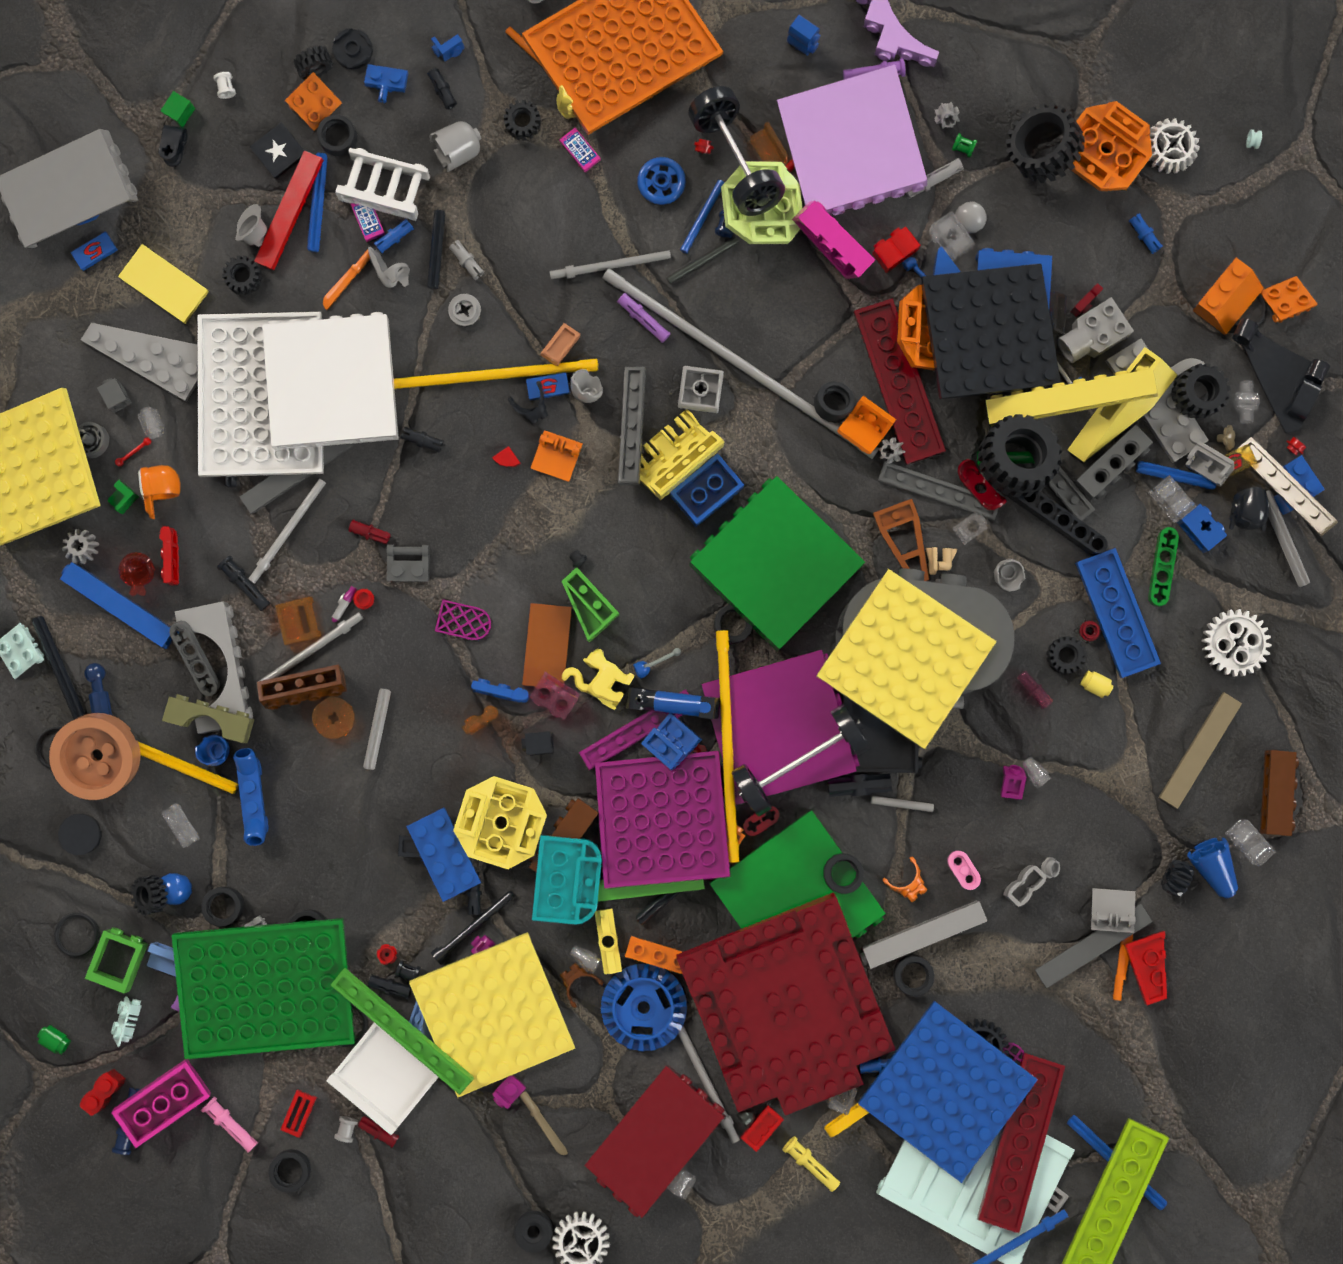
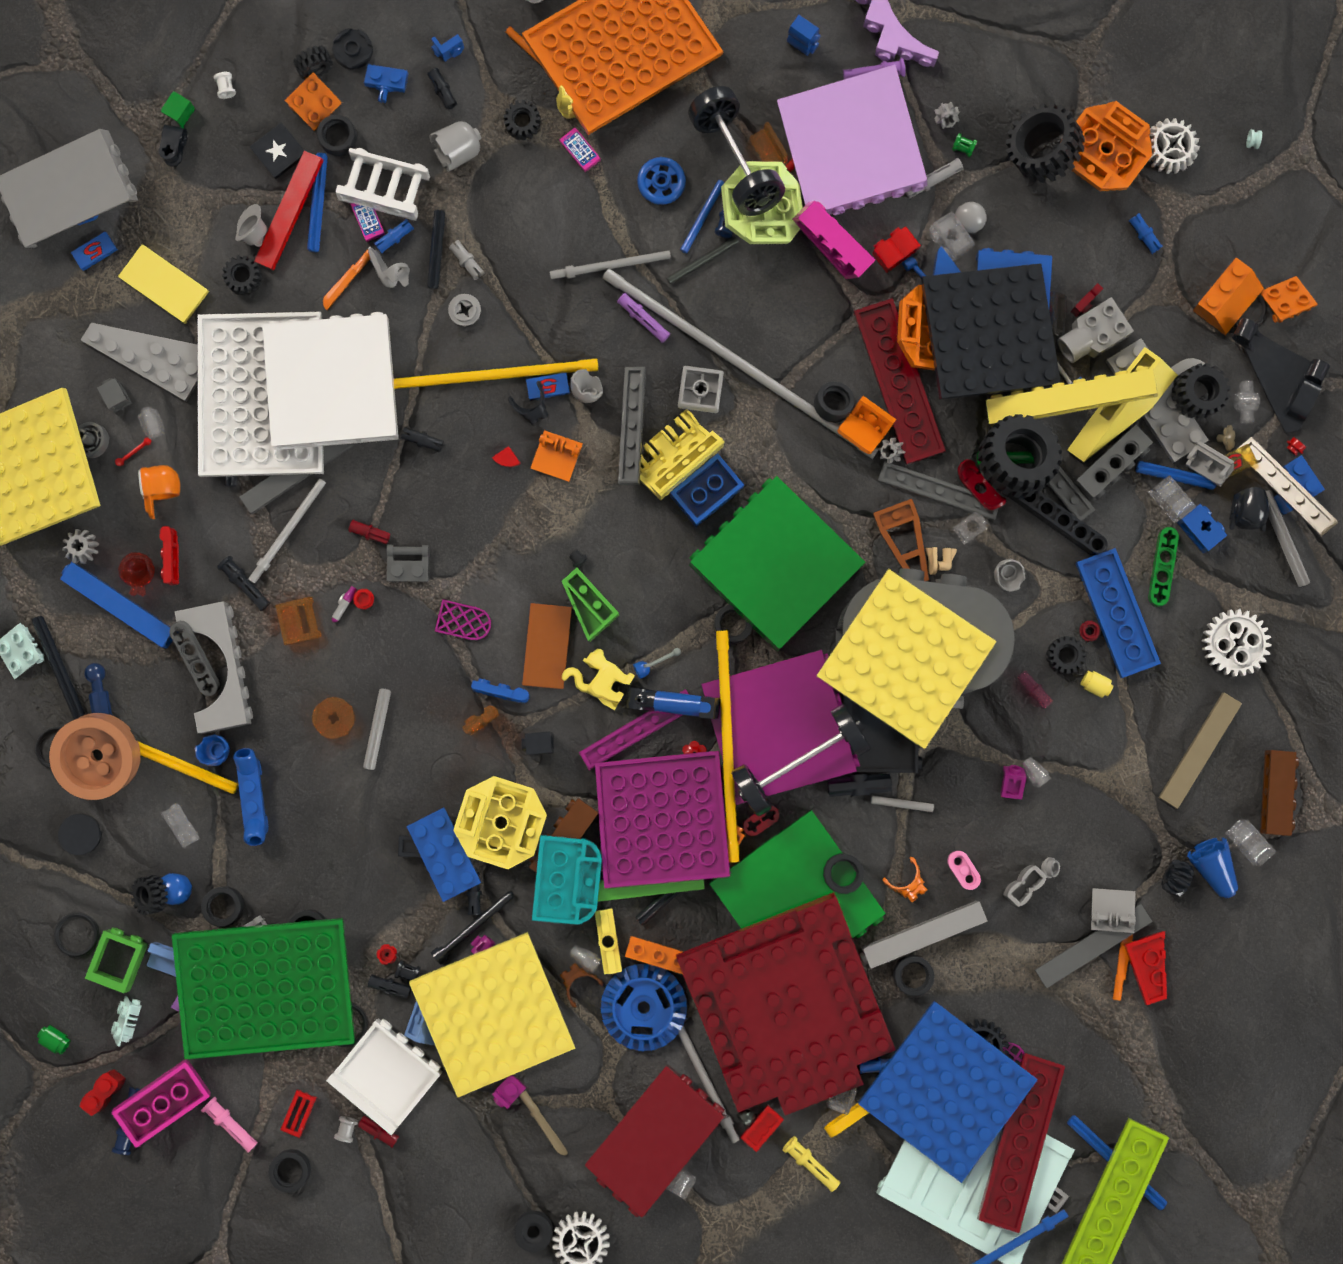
green panel [108,480,140,514] -> none
olive arch [162,694,255,744] -> none
reddish brown brick [257,664,347,710] -> none
light grey bar [258,612,364,682] -> none
bright green tile [331,968,474,1095] -> none
clear pink brick [530,672,580,720] -> none
nougat tile [541,323,581,366] -> none
blue slope [641,713,702,770] -> none
red plate [694,139,714,154] -> none

